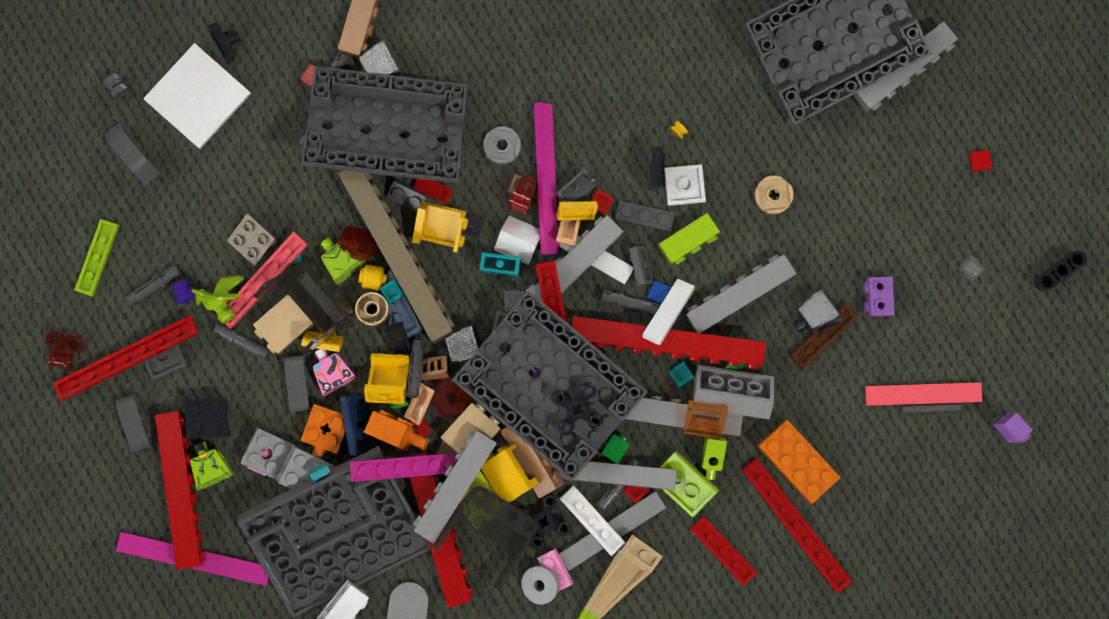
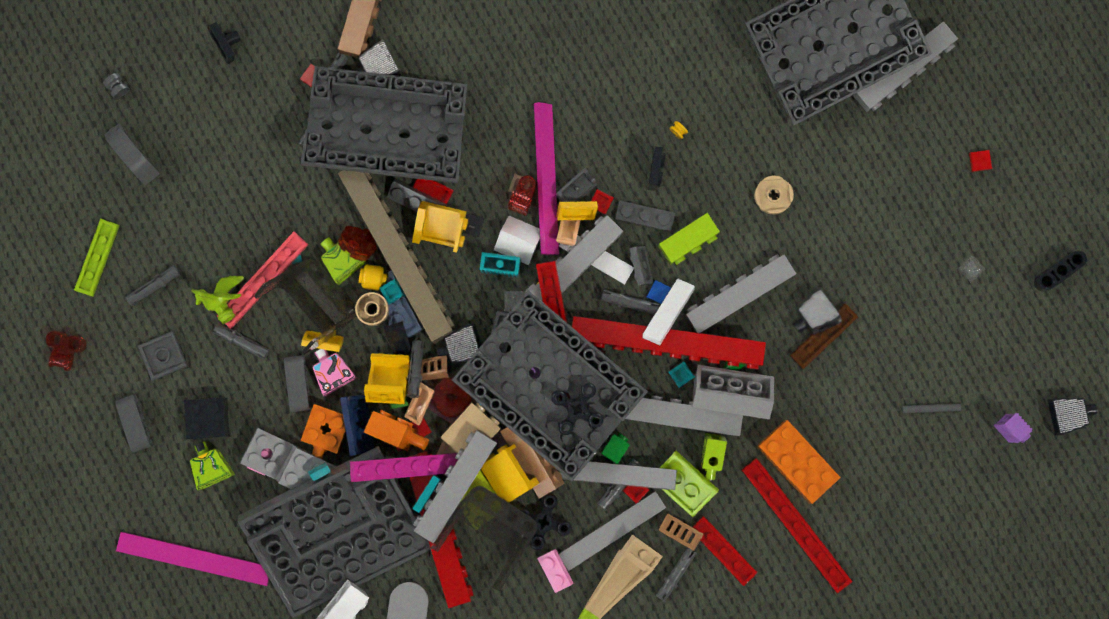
red plate [53,315,200,401] -> none
white tile [143,43,251,149] -> none
red brick [155,411,206,570] -> none
dark purple wheel [171,280,195,304] -> none
dark tan hinge [227,213,277,266] -> none
tan panel [253,295,315,355] -> none
light grey tile [483,126,521,164] -> none
light grey tile [521,565,560,605] -> none
white tile [559,485,626,556] -> none
white tile [664,164,706,206] -> none
clear orange plate [683,400,728,439] -> none
medium lavender brick [863,277,894,317] -> none
coral tile [865,383,982,406] -> none
none -> teal tile [412,475,441,513]
none -> dark grey pin [655,547,697,603]
none -> medium nougat slope [659,514,704,551]
none -> torso [1047,398,1097,436]

